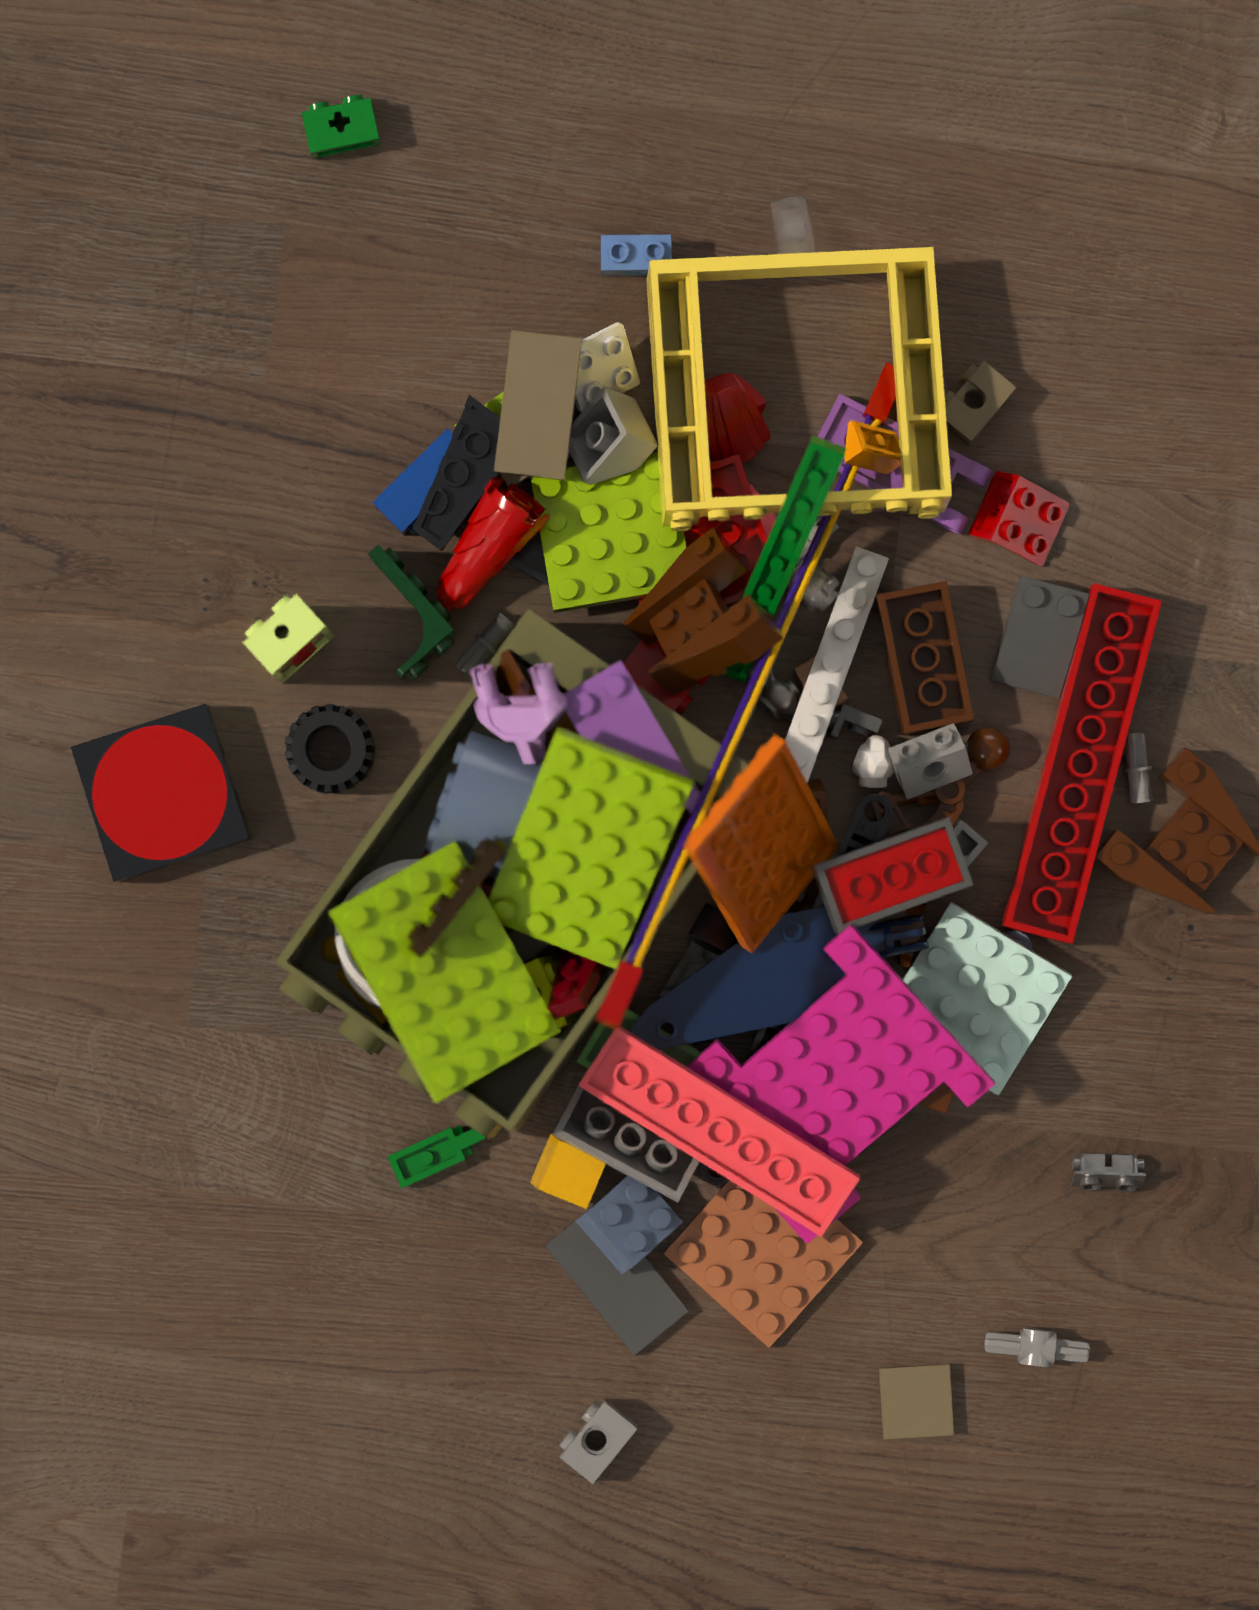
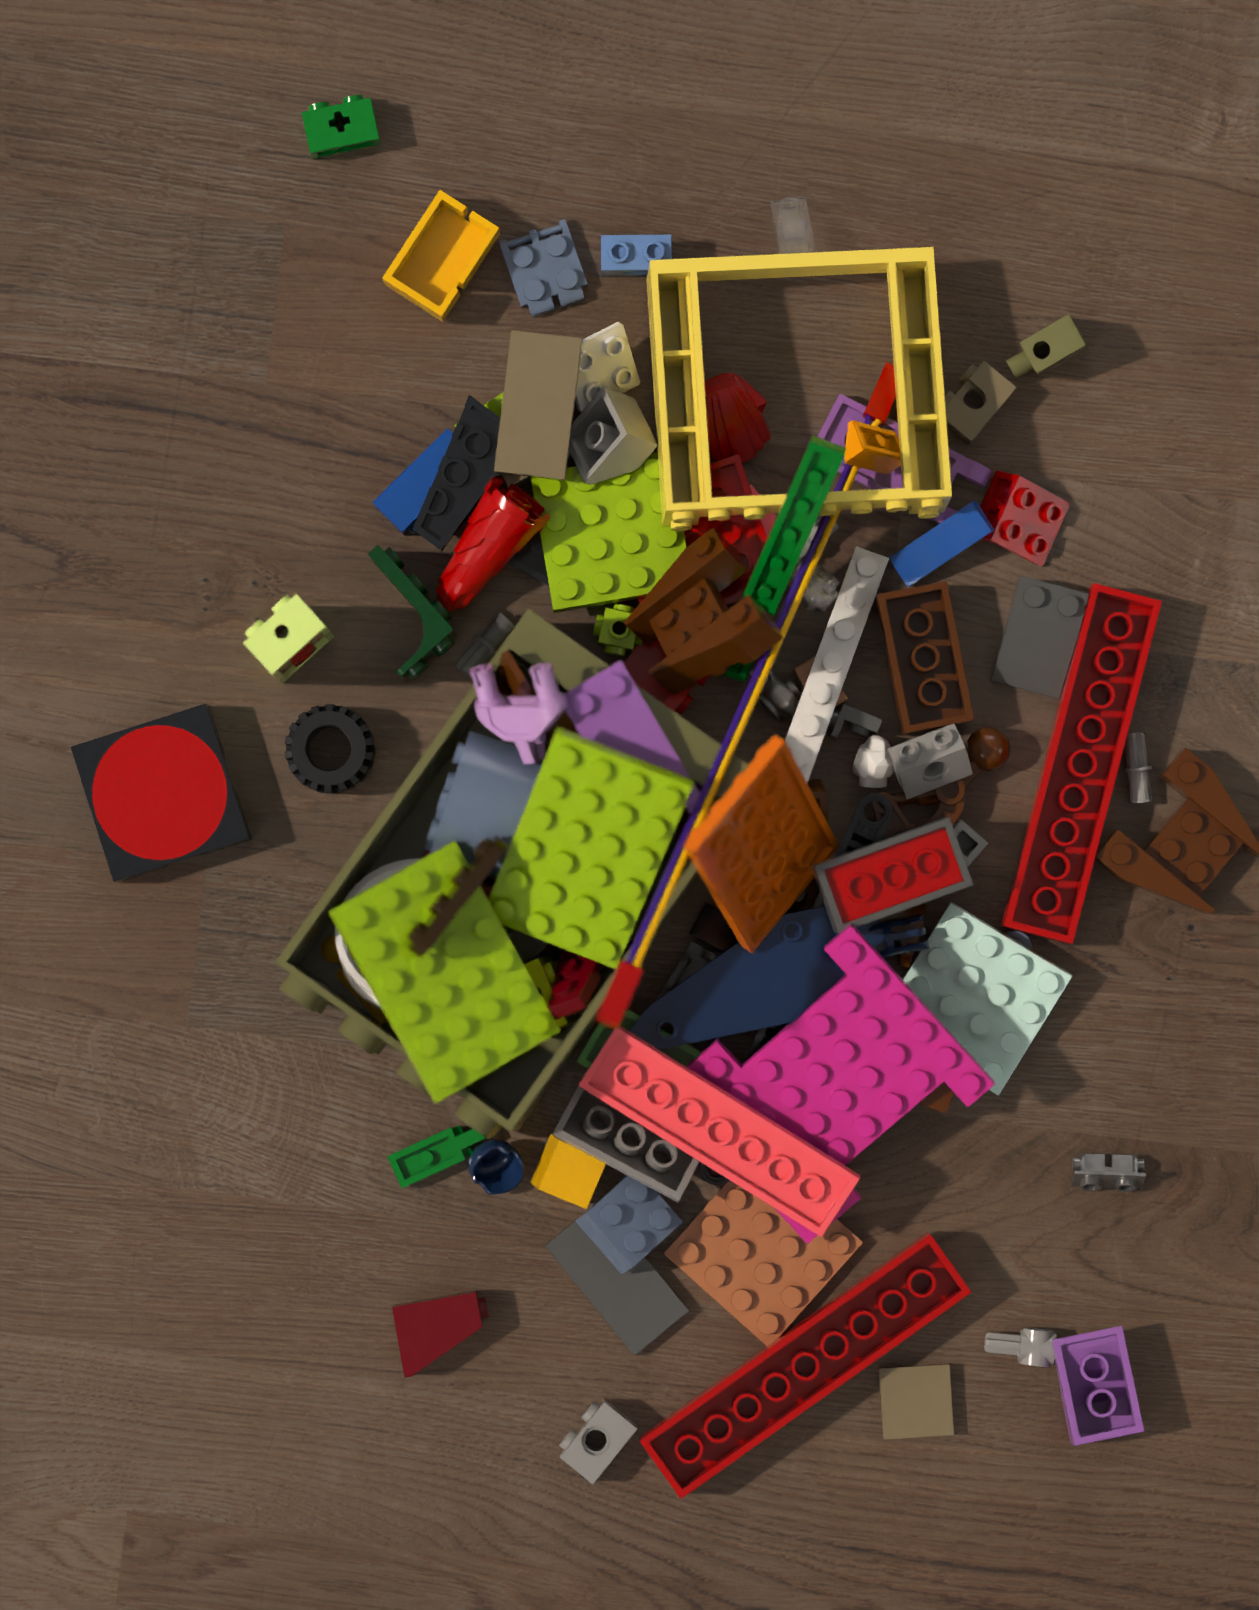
none -> yellow piece [382,190,500,322]
none -> dark red slope [392,1290,489,1378]
none -> dark blue hair [468,1139,525,1195]
none -> sand blue plate [499,219,588,317]
none -> lime brick [593,603,642,656]
none -> red brick [639,1231,971,1499]
none -> blue tile [889,500,995,587]
none -> olive torso [1006,314,1089,379]
none -> medium lavender slope [1052,1326,1144,1446]

